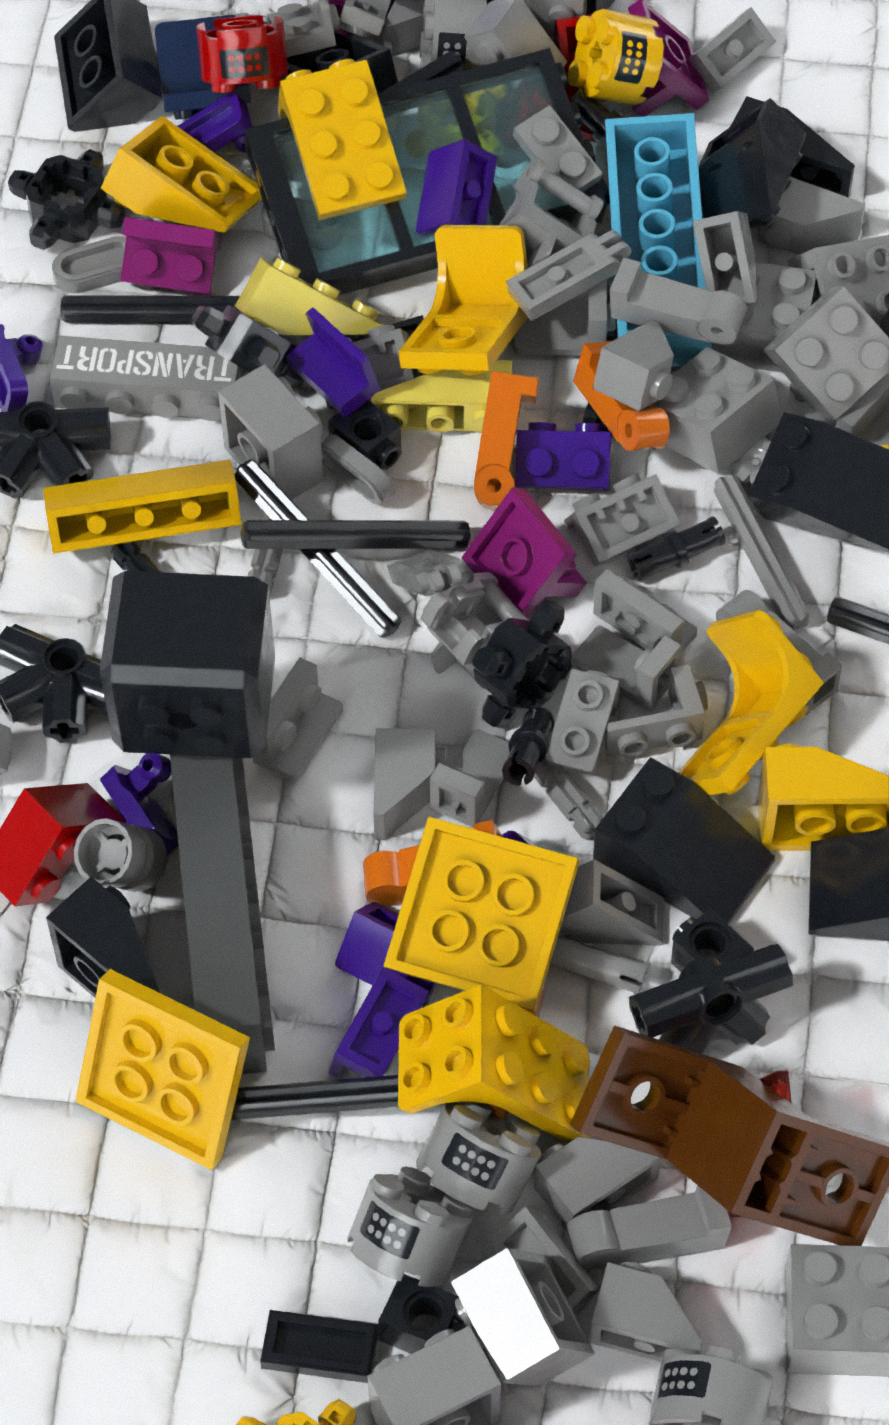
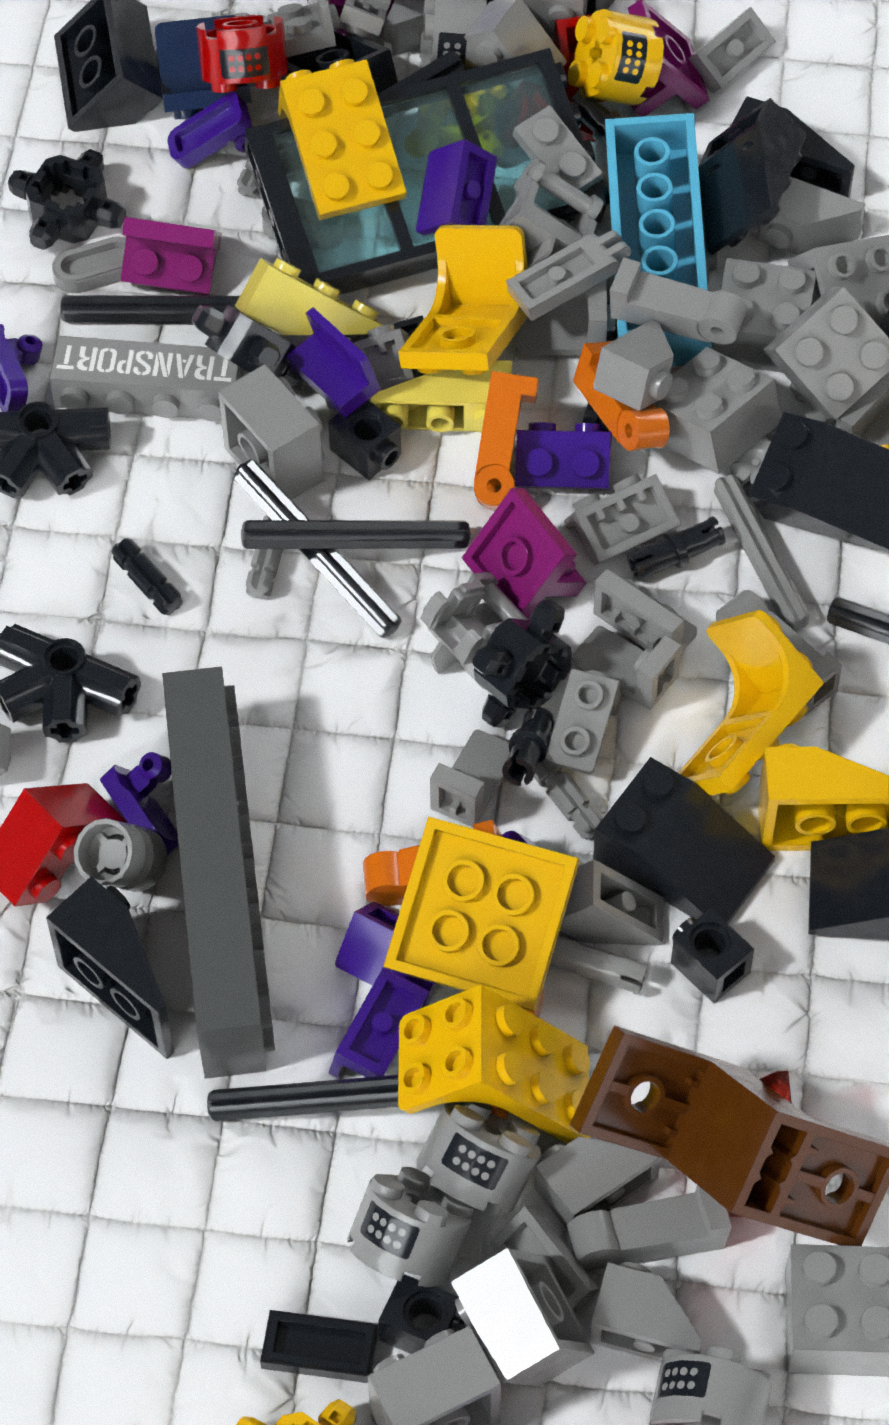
yellow brick [43,459,242,554] -> none
yellow plate [75,969,250,1170] -> none
black plate [100,571,275,758] -> none
yellow slope [101,116,262,233] -> none
light grey bracket [253,657,343,781] -> none
light grey tile [321,434,395,505] -> none
light grey slope [373,728,446,840] -> none
light grey hinge [387,549,466,596] -> none
light grey bracket [604,664,708,757] -> none
black piece [629,944,793,1054] -> none
light grey slope [693,211,757,305] -> none

